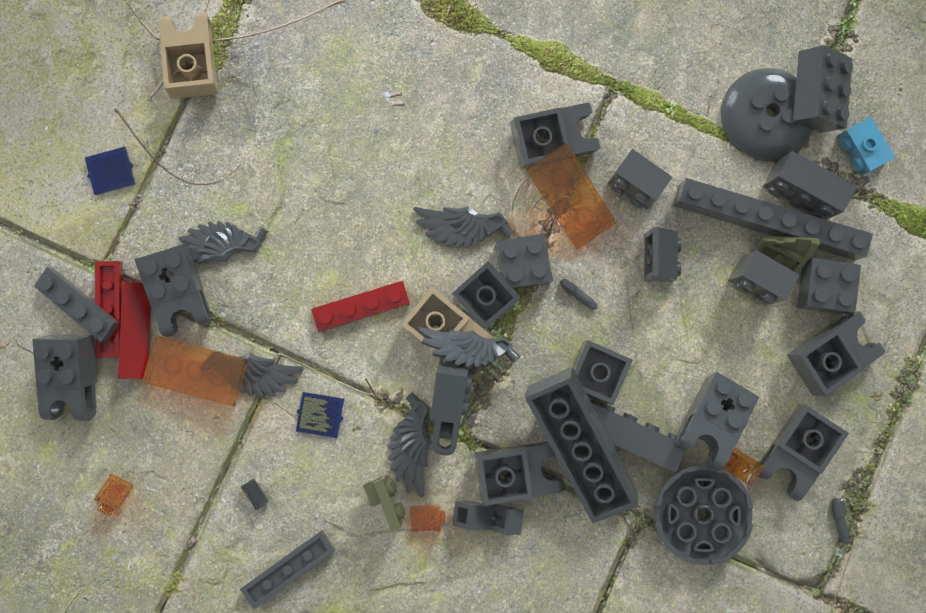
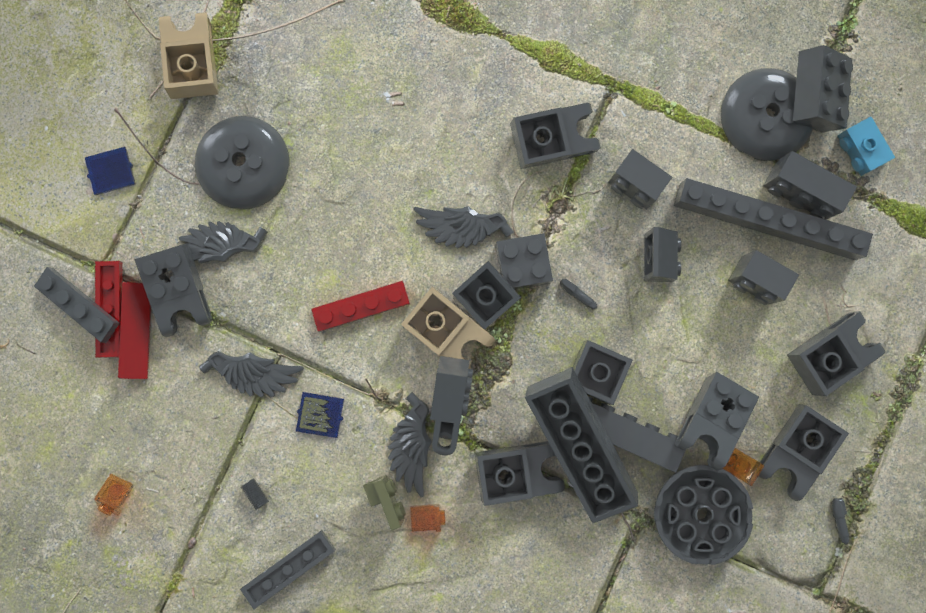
dark grey brick [32,334,98,421] -> none
clear orange tile [142,336,248,407] -> none
dark grey animal [418,327,520,369] -> none
dark grey brick [452,501,524,535] -> none
clear orange tile [526,142,617,250] -> none
olive wing [753,235,820,274] -> none
dark grey brick [797,258,861,315] -> none
none -> dark grey brick [195,116,290,210]

